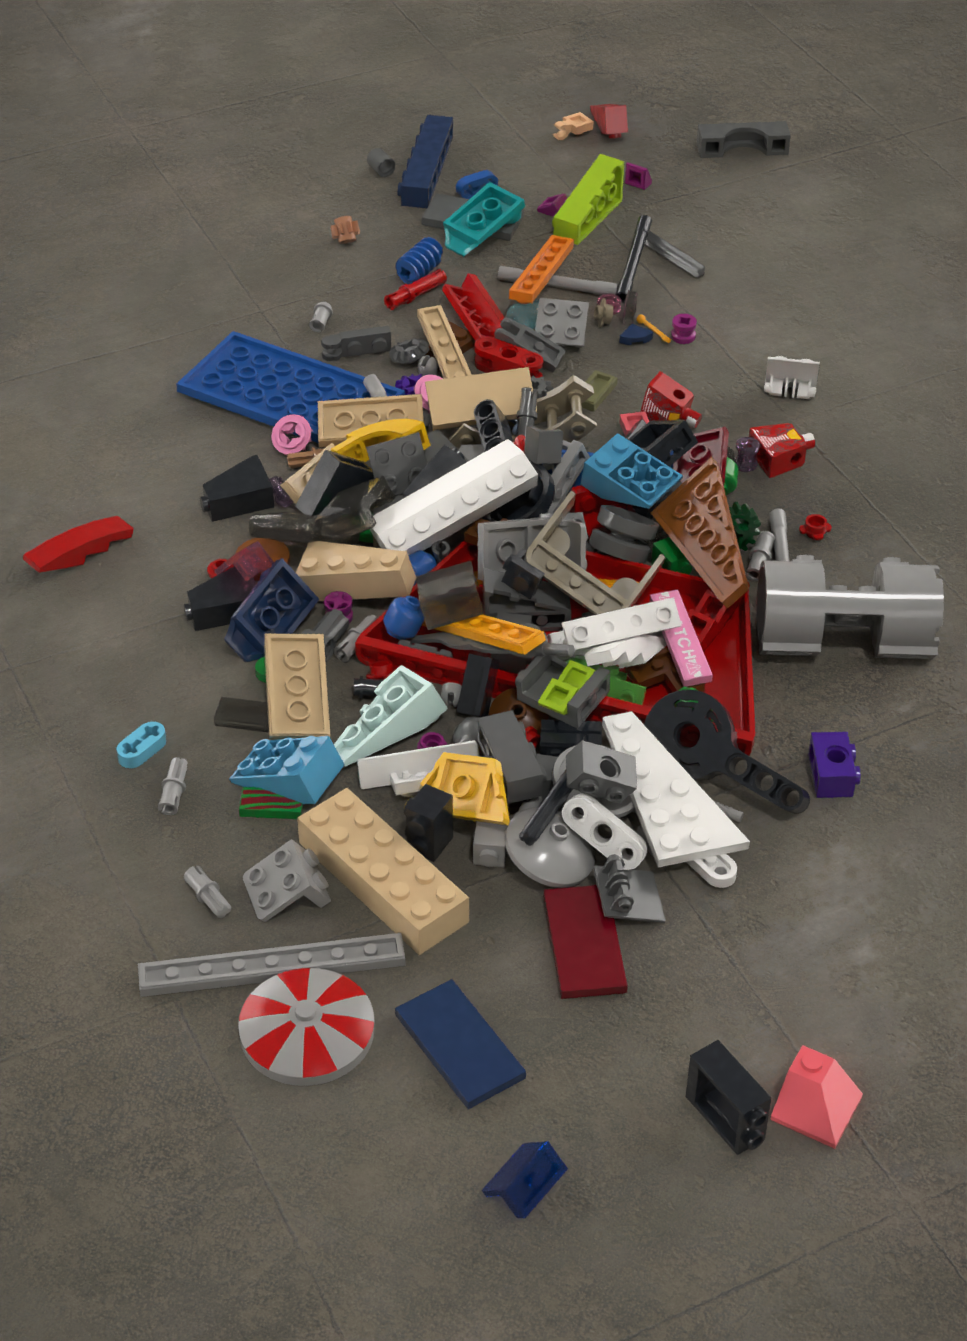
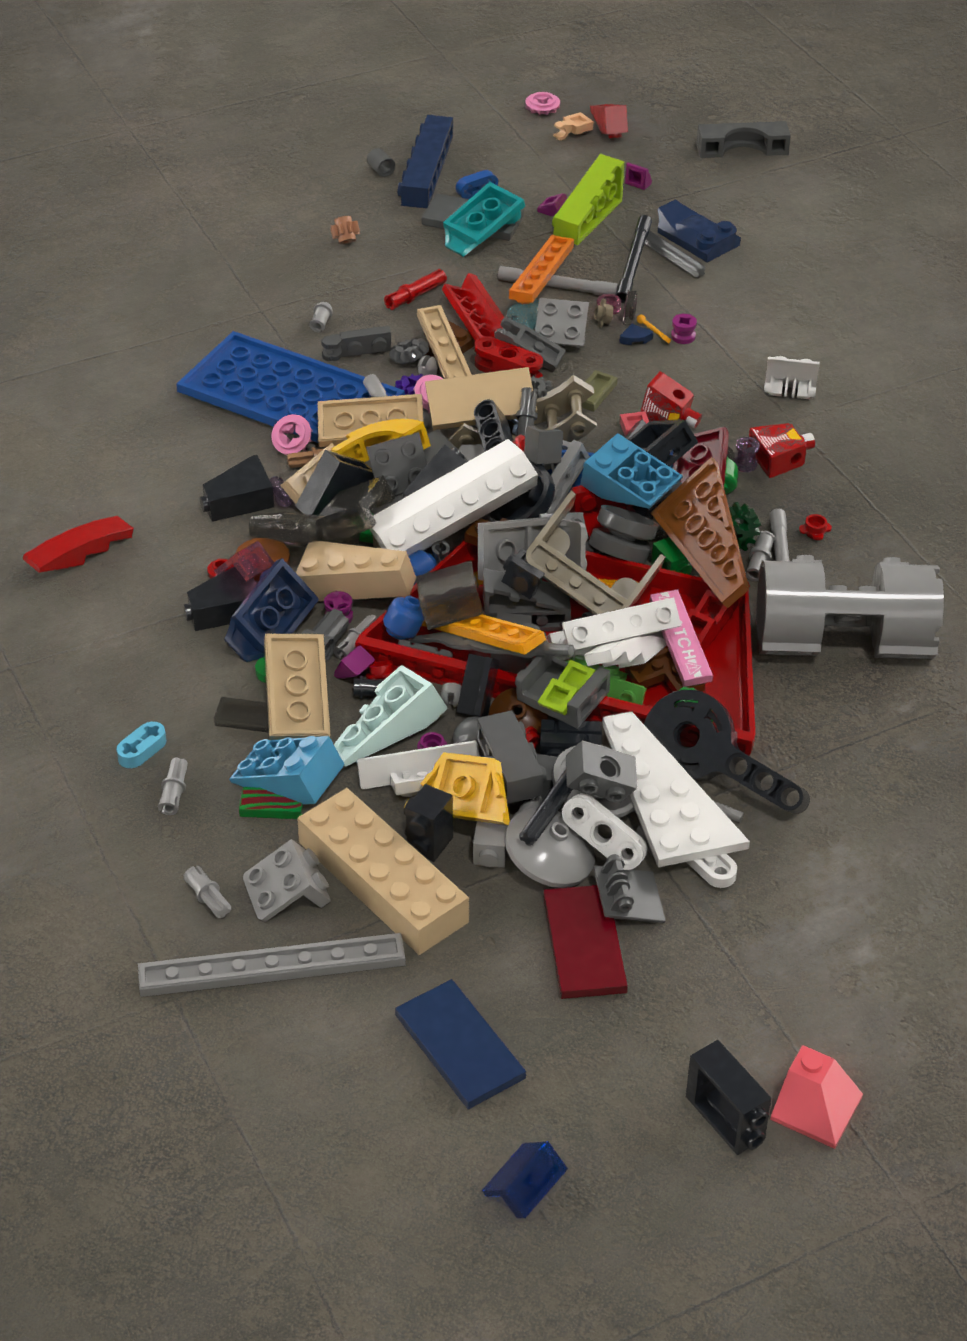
dish [238,968,375,1086] -> none
blue piece [396,237,443,284] -> none
dark purple brick [808,732,861,798] -> none
none -> magenta slope [334,645,375,678]
none -> bright pink gear [525,92,560,115]
none -> dark blue slope [657,199,741,263]

